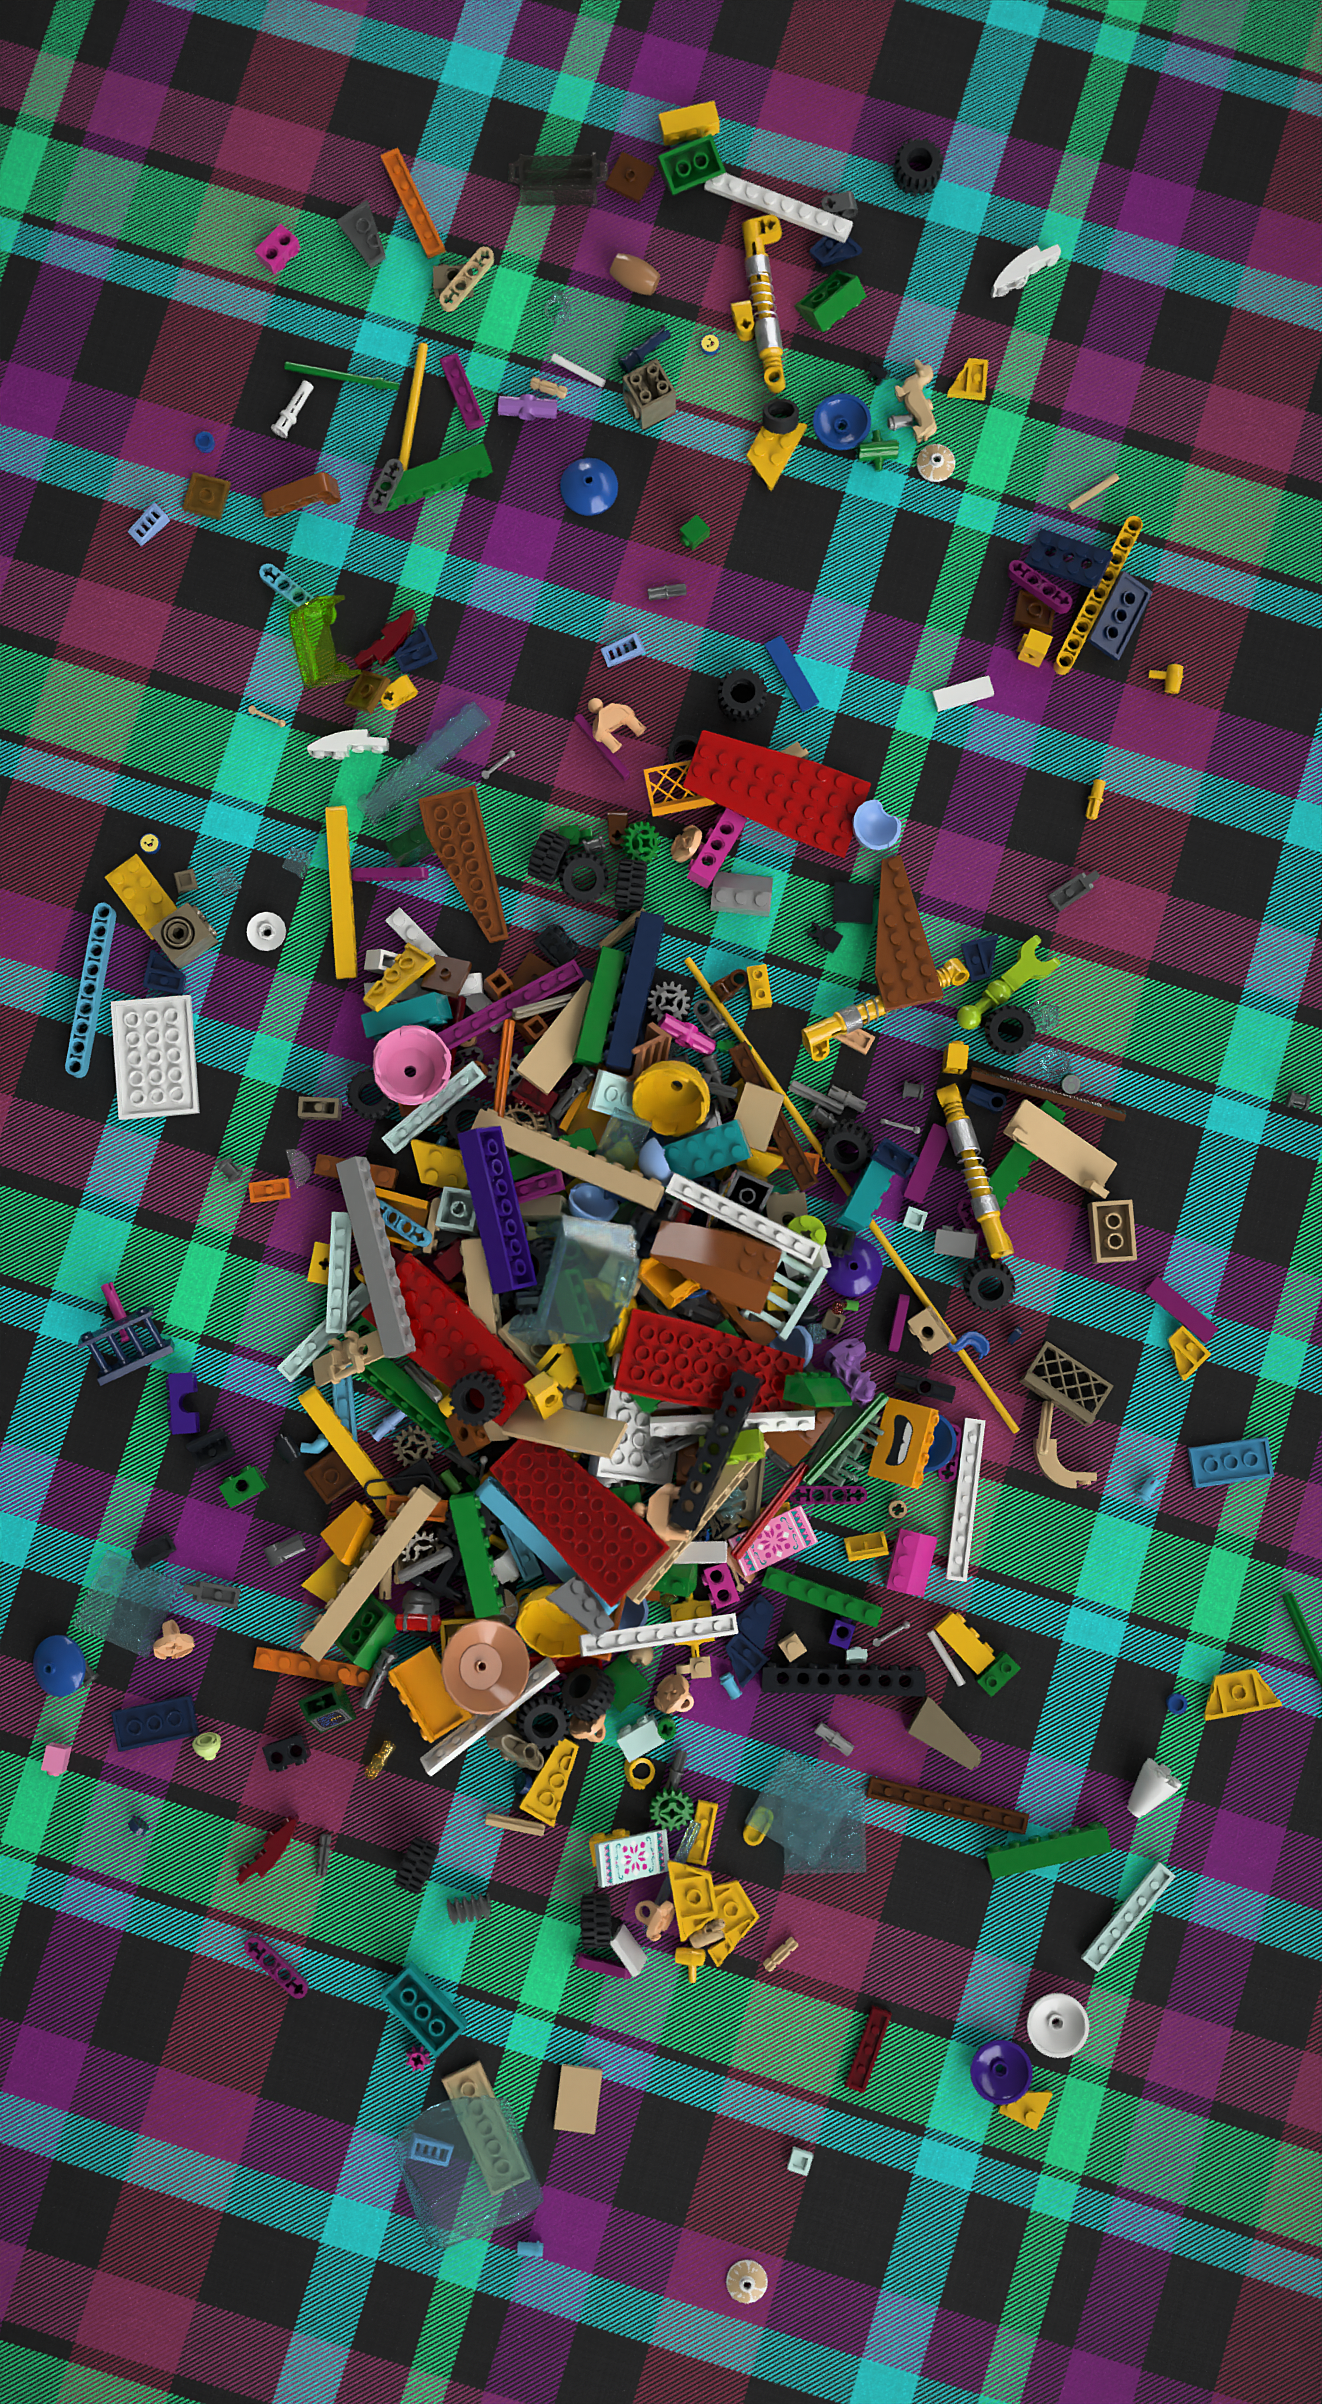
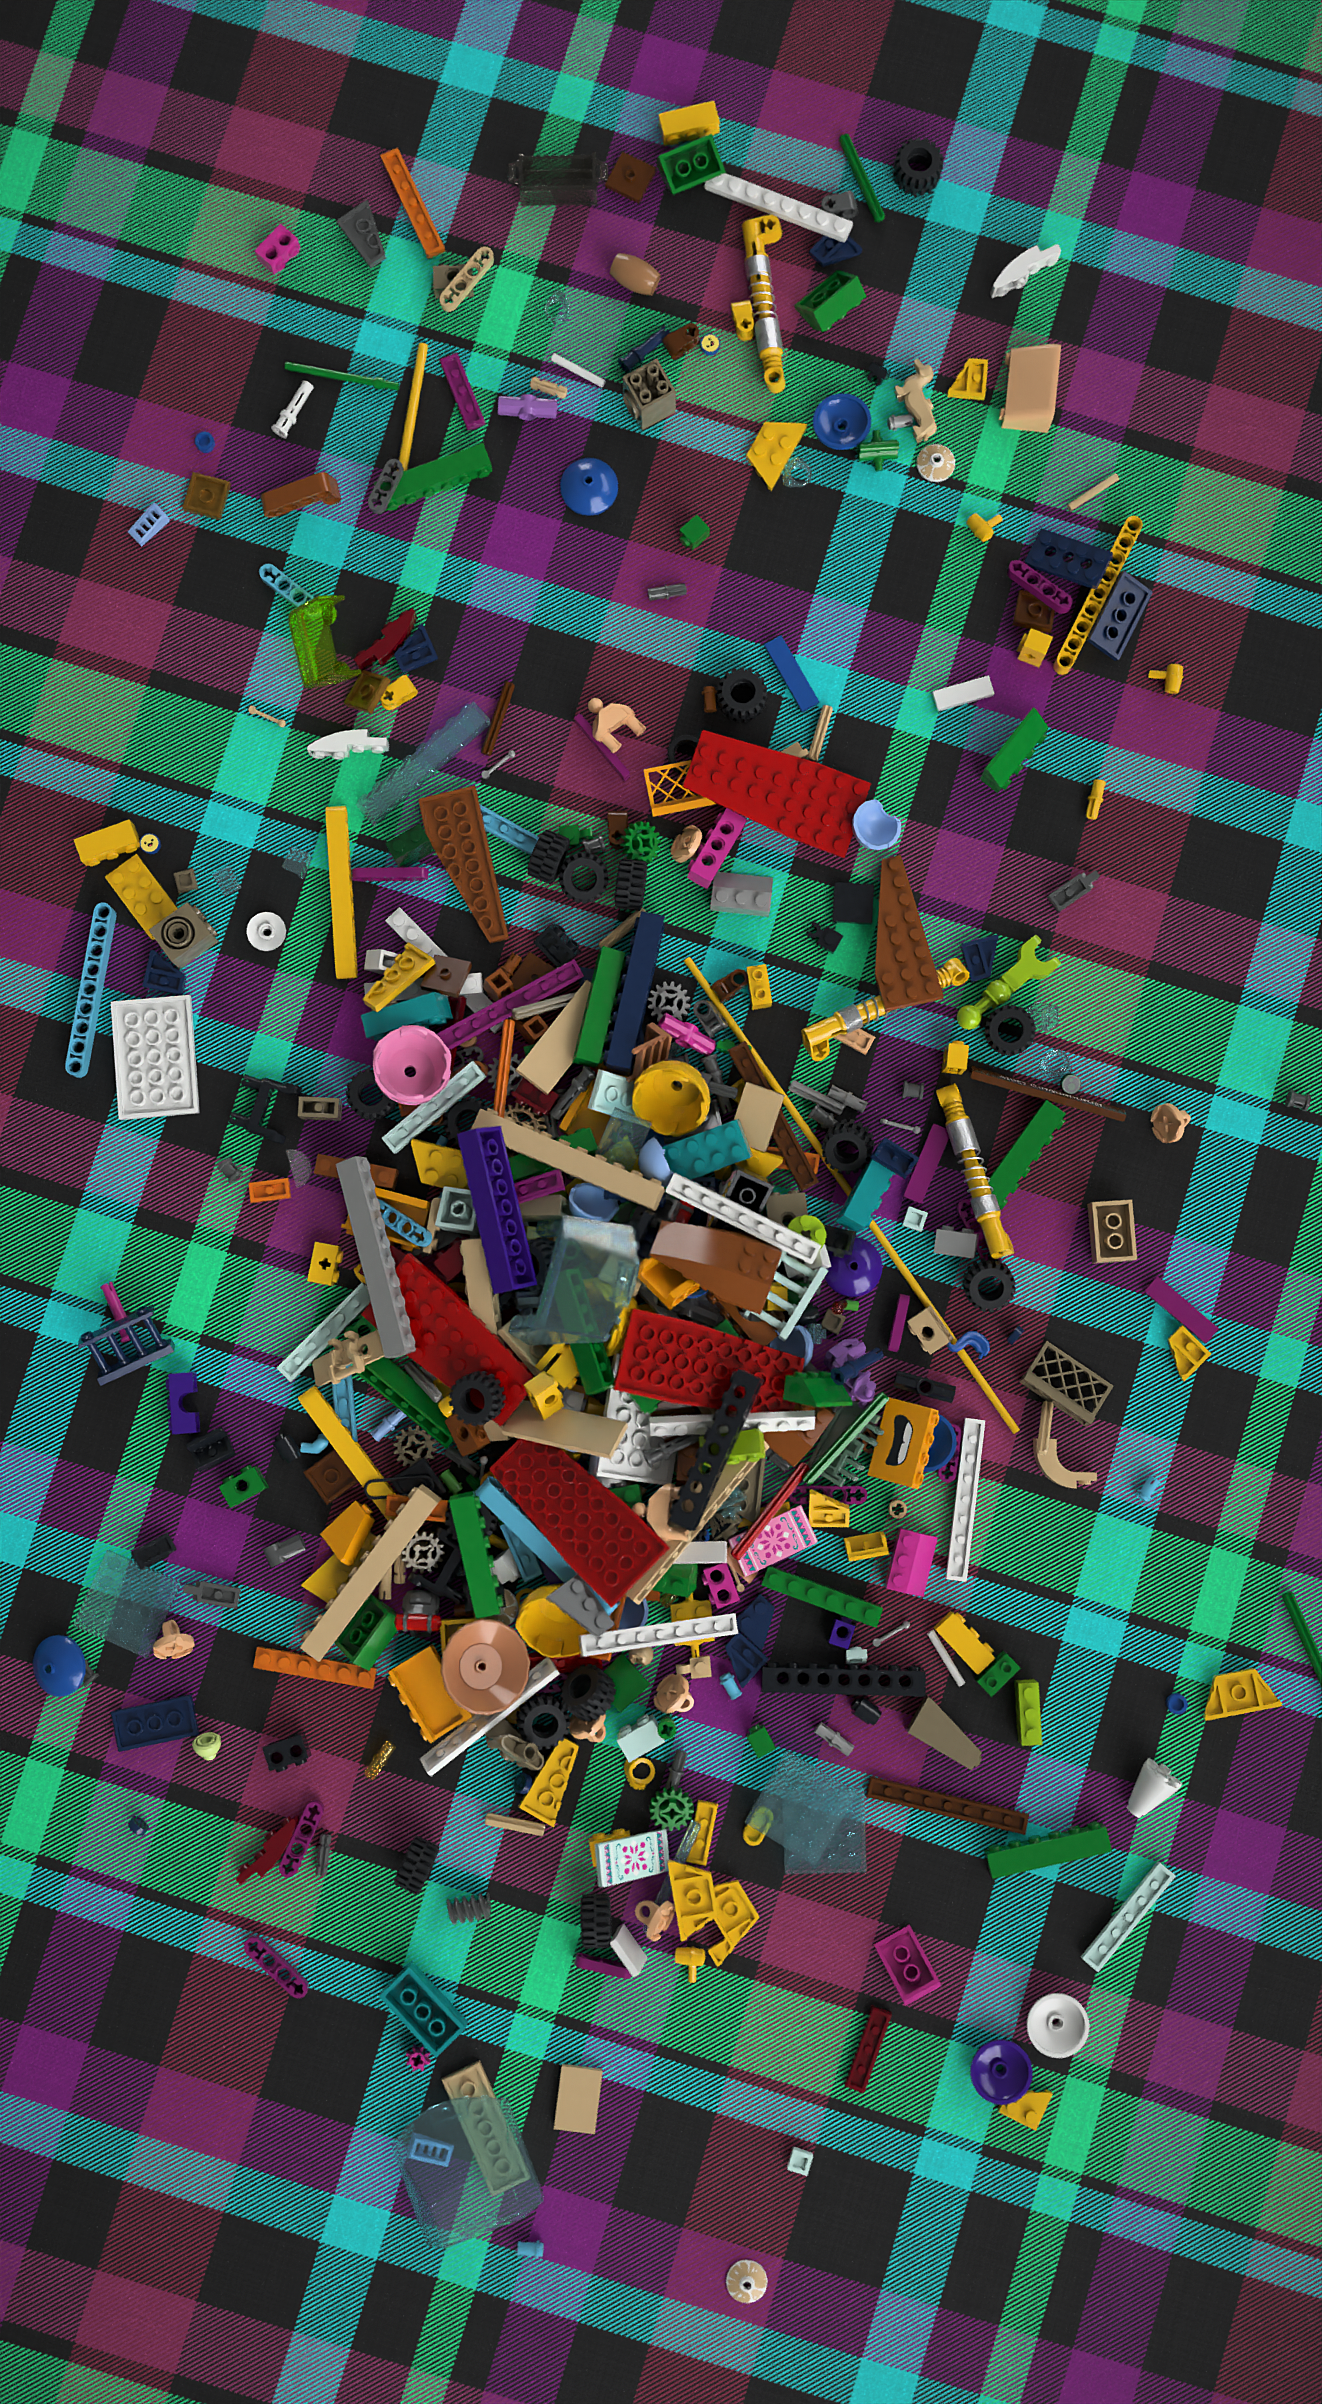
bright pink brick [41,1742,72,1776] -> none
dark green slope [298,1681,357,1734] -> none
light aqua plate [326,1212,352,1333] -> none
dark grey pin [358,1647,399,1709] -> none
light grey axle [398,1547,453,1582] -> none
light blue slope [601,632,645,667] -> none
tan hinge [689,1919,725,1949] -> none
black tyre [762,398,799,434] -> none
tan axle [763,1937,798,1972] -> none
tan brick [778,1631,807,1662] -> none
dark blue piece [965,1084,1006,1114] -> none
tan bracket [1003,1100,1117,1199] -> none
dark azure tile [1187,1437,1274,1488] -> none
none -> yellow brick [73,819,140,866]
none -> black connector [229,1074,302,1145]
none -> magenta beam [279,1800,325,1878]
none -> medium azure tile [480,805,539,856]
none -> reddish brown axle [481,681,515,756]
none -> dark orange pin [500,952,522,978]
none -> reddish brown piece [662,323,700,360]
none -> dark orange pin [702,686,717,712]
none -> green brick [746,1724,776,1759]
none -> clear light blue piece [782,457,812,487]
none -> tan axle [808,705,833,762]
none -> yellow wing [808,1490,850,1527]
none -> dark blue pin [831,1347,883,1385]
none -> green axle [839,133,885,222]
none -> black brick [850,1696,882,1725]
none -> dark pink slope [874,1925,941,2006]
none -> yellow piece [966,513,1002,542]
none -> green slope [980,707,1049,793]
none -> light nougat windscreen [999,344,1061,433]
none -> lime brick [1014,1679,1042,1746]
none -> light nougat tile [1151,1103,1191,1143]

